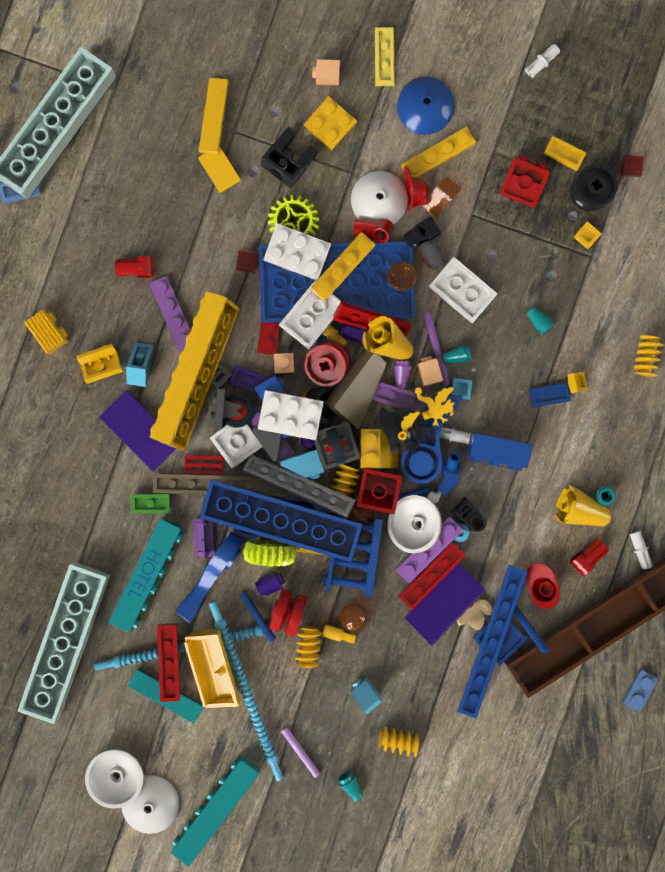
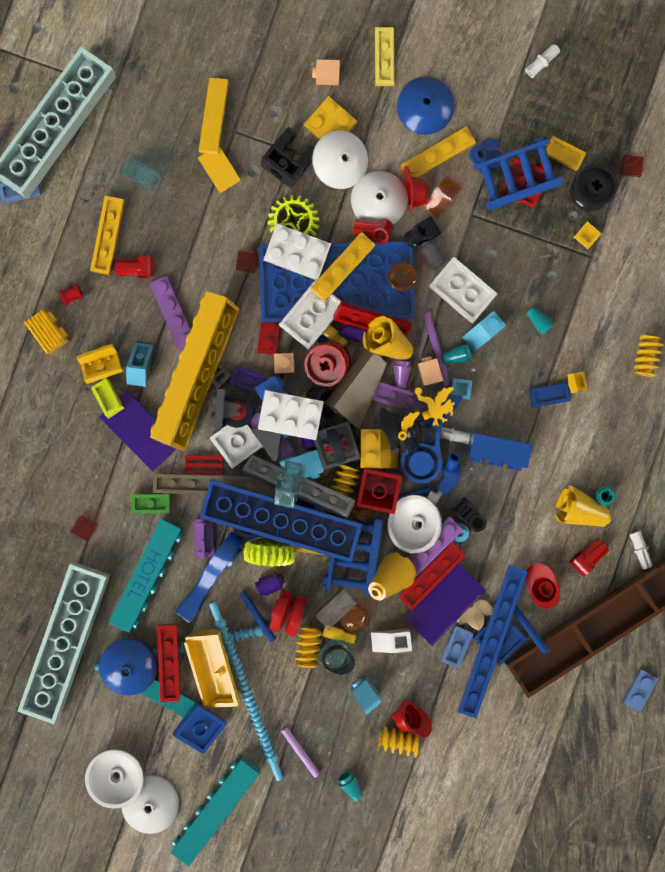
none -> red bush [59,283,84,306]
none -> clear red tile [71,515,98,541]
none -> yellow plate [90,196,125,275]
none -> neon yellow tile [91,377,124,419]
none -> blue dish [99,638,157,696]
none -> clear light blue slope [120,157,162,194]
none -> blue plate [172,702,227,754]
none -> clear light blue brick [274,460,305,509]
none -> white dish [312,130,368,189]
none -> clear panel [315,586,357,630]
none -> clear light blue piece [319,640,355,675]
none -> yellow cone [368,552,416,600]
none -> white slope [371,628,412,653]
none -> red piece [391,700,432,738]
none -> medium blue plate [440,625,474,669]
none -> medium azure slope [462,311,506,352]
none -> blue plate [469,139,503,175]
none -> blue fence [474,137,563,211]

